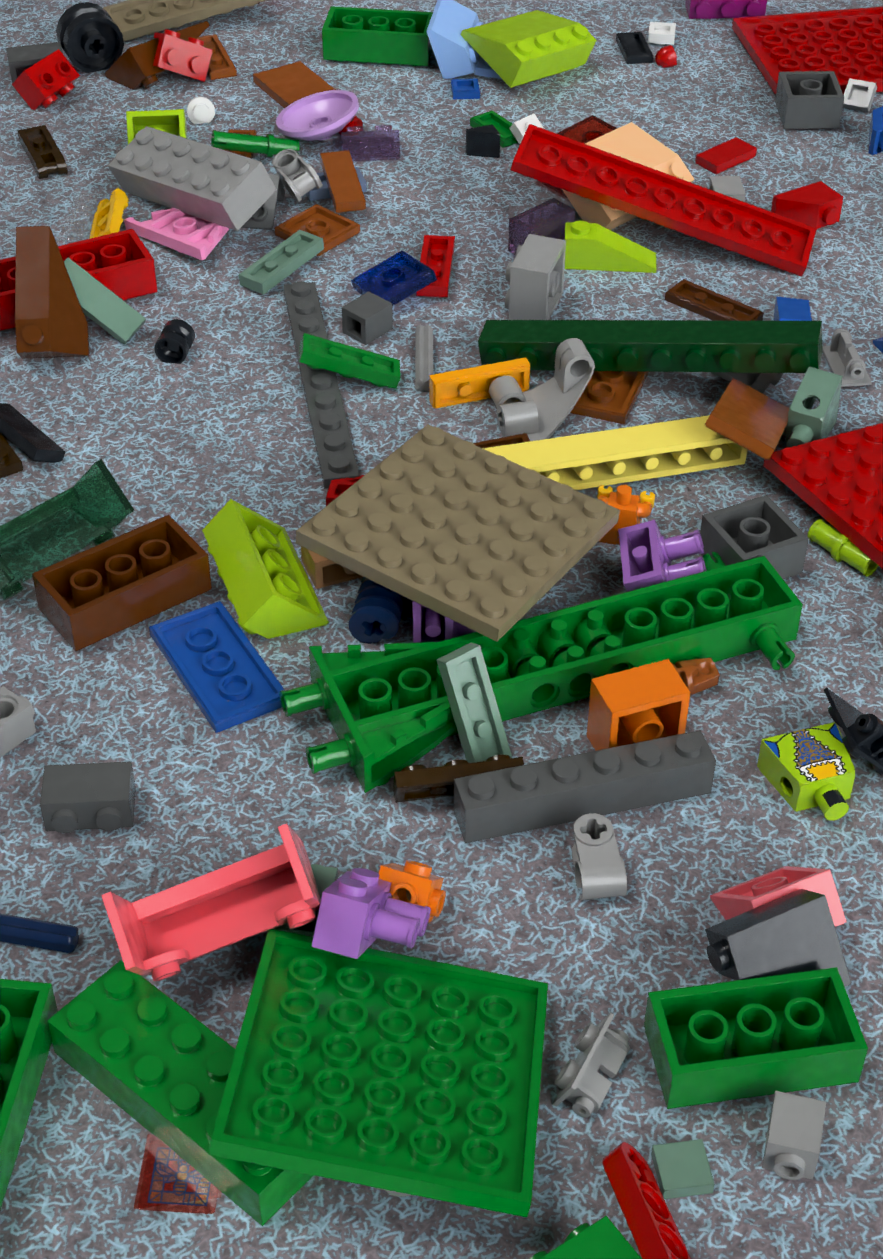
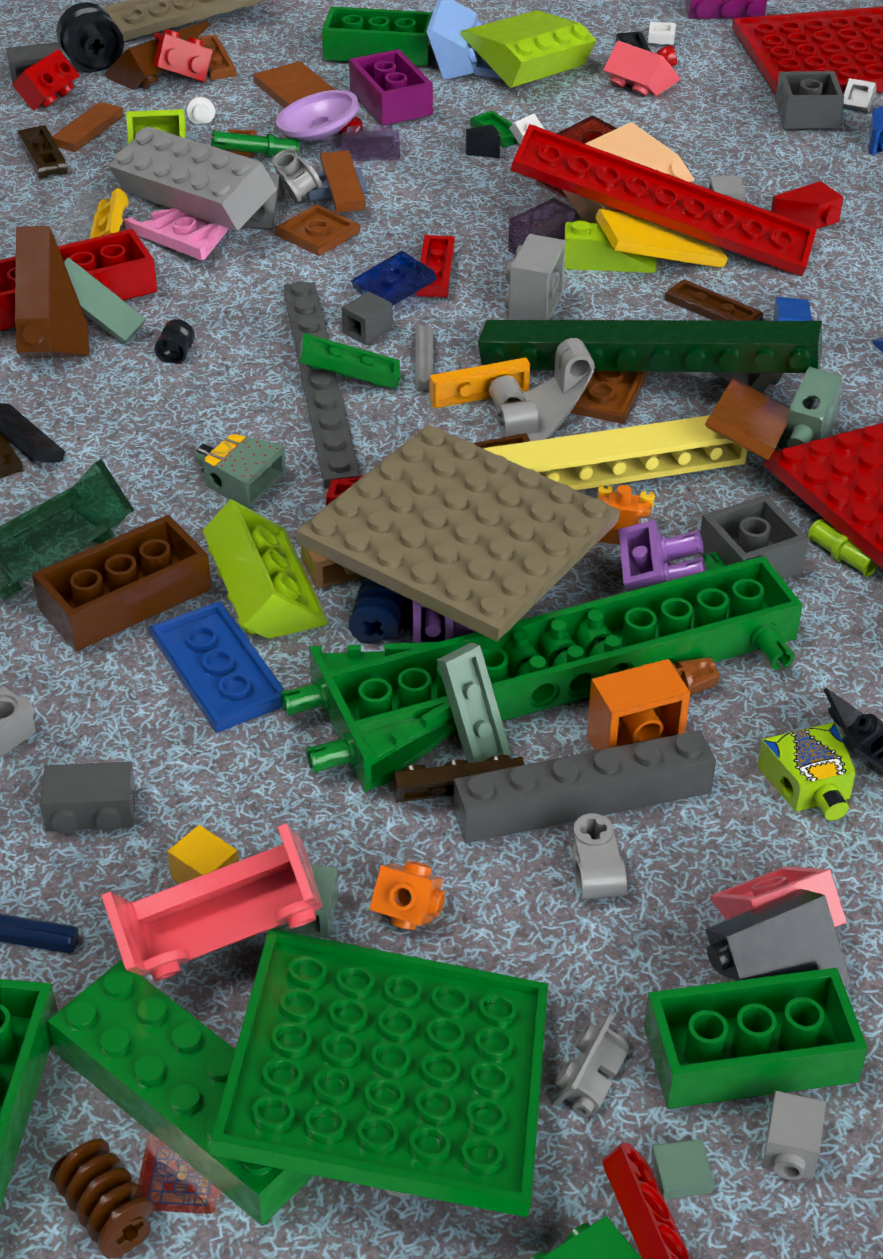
sand green plate [238,230,324,295] -> none
medium lavender brick [311,868,431,959] -> none
blue tile [451,78,480,99] -> none
red tile [695,137,757,174] -> none
light grey hinge [822,329,872,387] -> none
none -> reddish brown piece [49,1138,153,1259]
none -> dark orange tile [52,102,124,152]
none -> yellow brick [167,825,239,884]
none -> sand green torso [195,434,286,508]
none -> magenta brick [349,49,433,126]
none -> yellow tile [595,209,728,267]
none -> coral slope [603,41,681,96]

